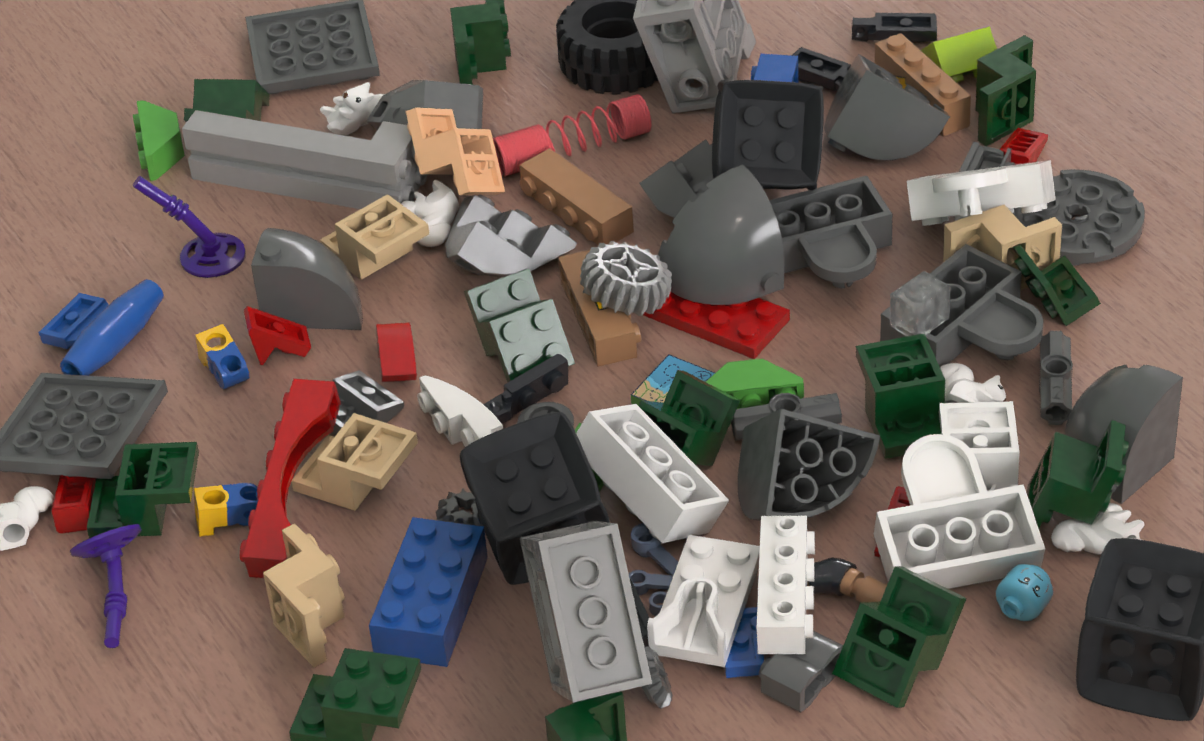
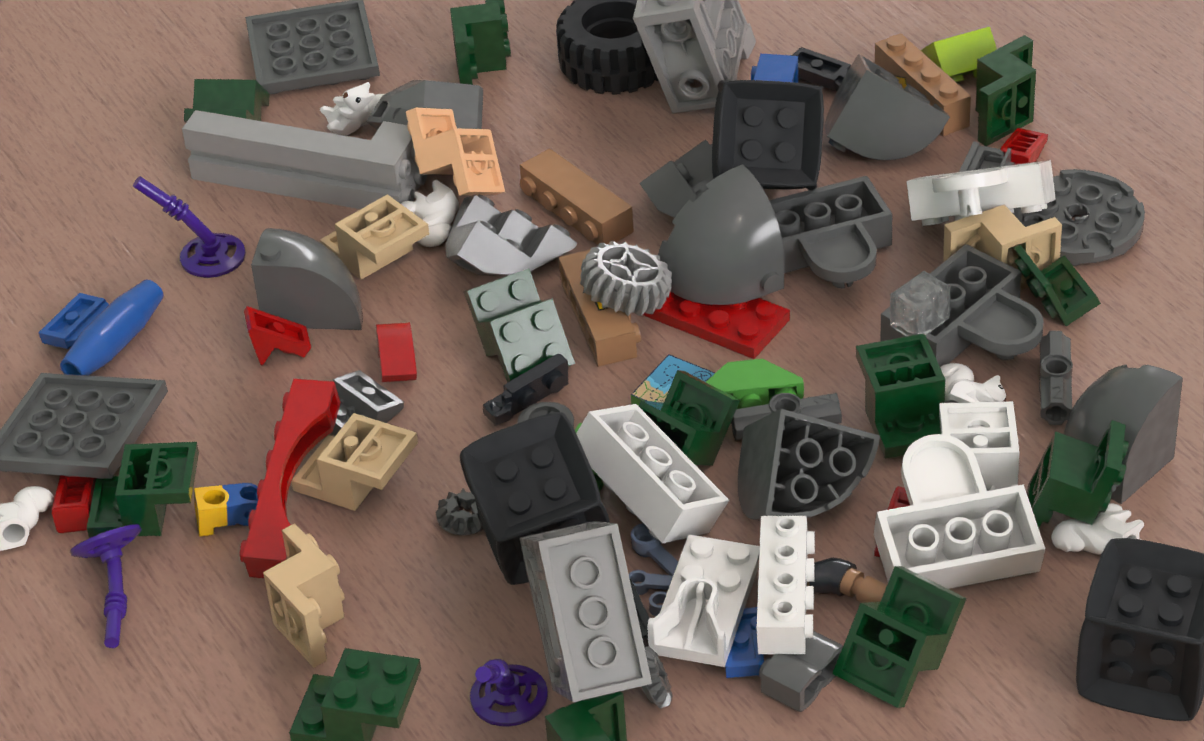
bright green slope [133,100,185,181] -> none
blue leg [195,324,250,390] -> none
blue brick [369,517,488,667] -> none
white slope [417,375,503,447] -> none
coral piece [493,94,652,177] -> none
black hinge [852,13,937,42] -> none
medium azure head [996,564,1053,621] -> none
none -> dark purple dish [470,659,548,727]

